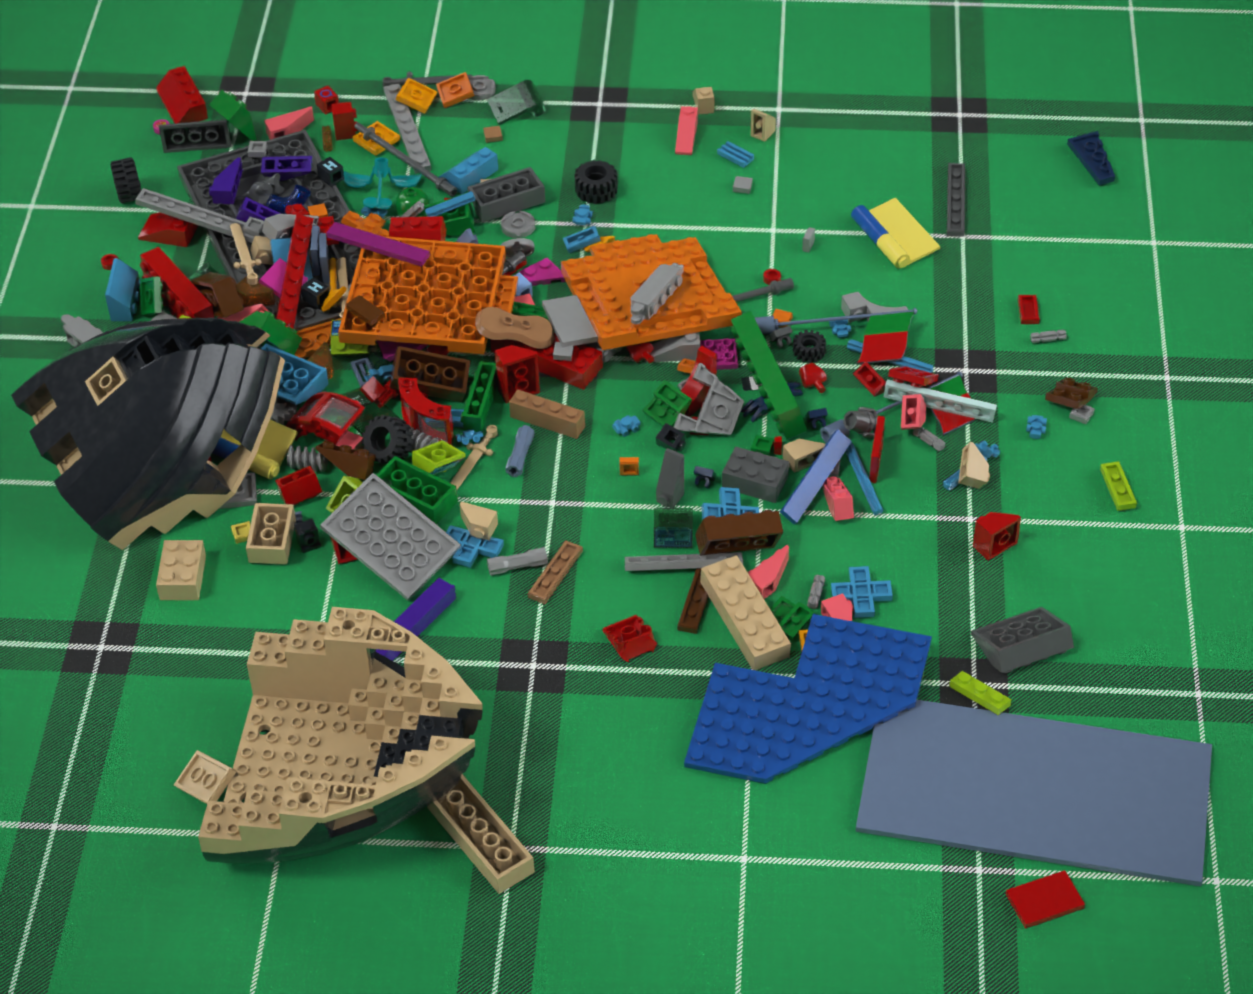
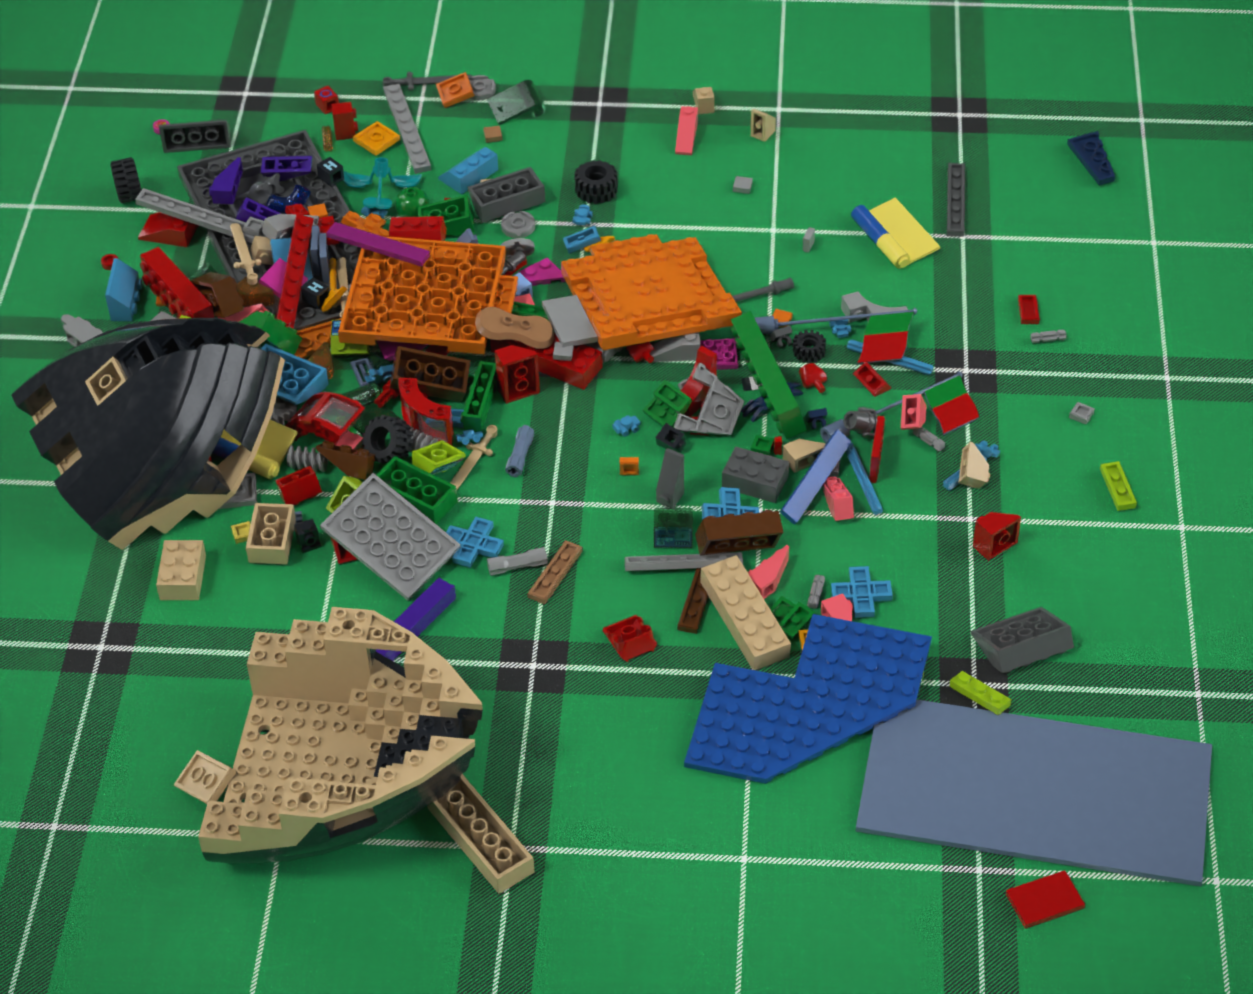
green plate [140,277,163,315] -> none
red slope [156,66,208,124] -> none
green slope [209,90,257,141] -> none
light grey plate [248,141,267,158] -> none
coral slope [264,106,314,140] -> none
reddish brown tile [346,295,385,326] -> none
dark grey bar [354,122,458,197] -> none
red tile [359,376,386,402] -> none
light orange plate [395,78,438,114] -> none
light grey axle [401,201,425,217] -> none
dark azure axle [425,191,475,217] -> none
tan slope [460,502,498,540] -> none
medium nougat brick [509,390,585,439] -> none
light grey hinge [630,263,684,324] -> none
orange tile [677,358,696,374] -> none
tile [694,466,716,488] -> none
dark azure tile [717,141,754,168] -> none
red tile [763,269,781,285] -> none
light aqua plate [883,380,997,423] -> none
red plate [888,366,939,388] -> none
dark azure piece [1026,415,1047,439] -> none
reddish brown slope [1045,378,1098,409] -> none

